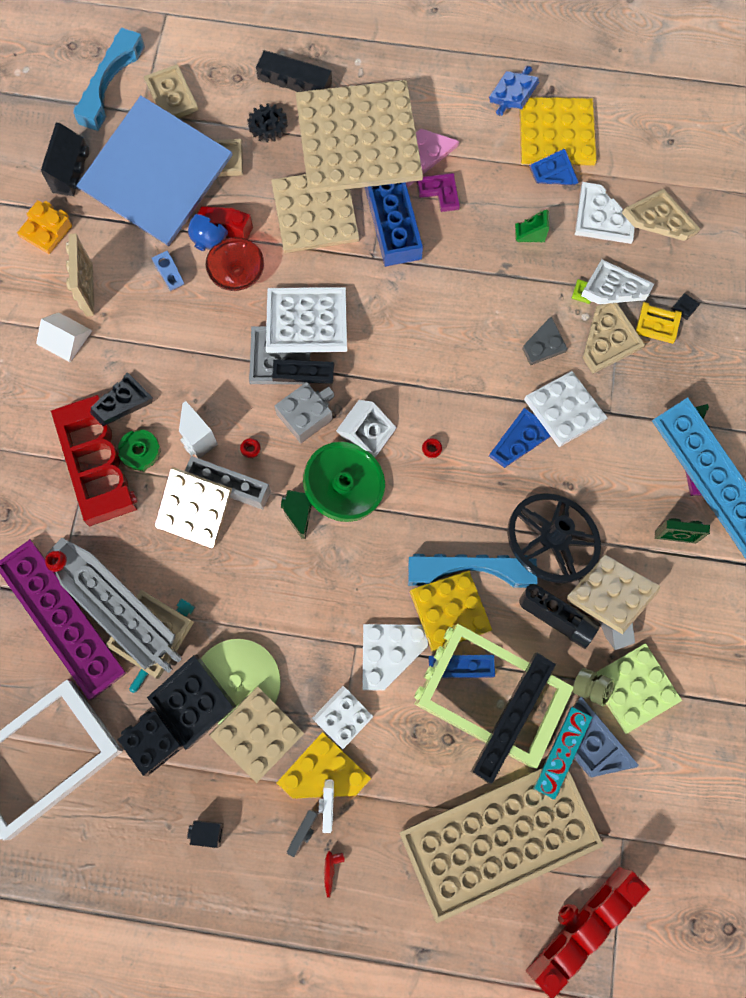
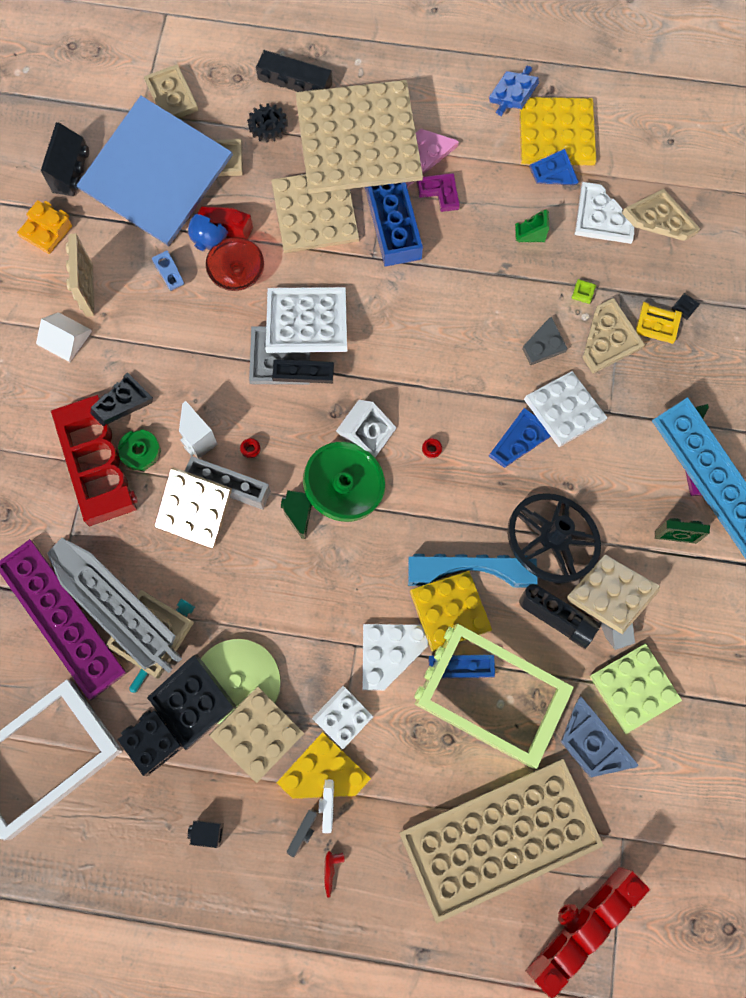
red plate [45,551,67,572] -> none
dark azure arch [73,28,145,131] -> none
light grey hinge [274,382,334,444] -> none
black plate [470,653,556,784] -> none
teal tile [533,707,592,800] -> none
olive wheel [573,668,614,706] -> none
white plate [581,259,654,304] -> none

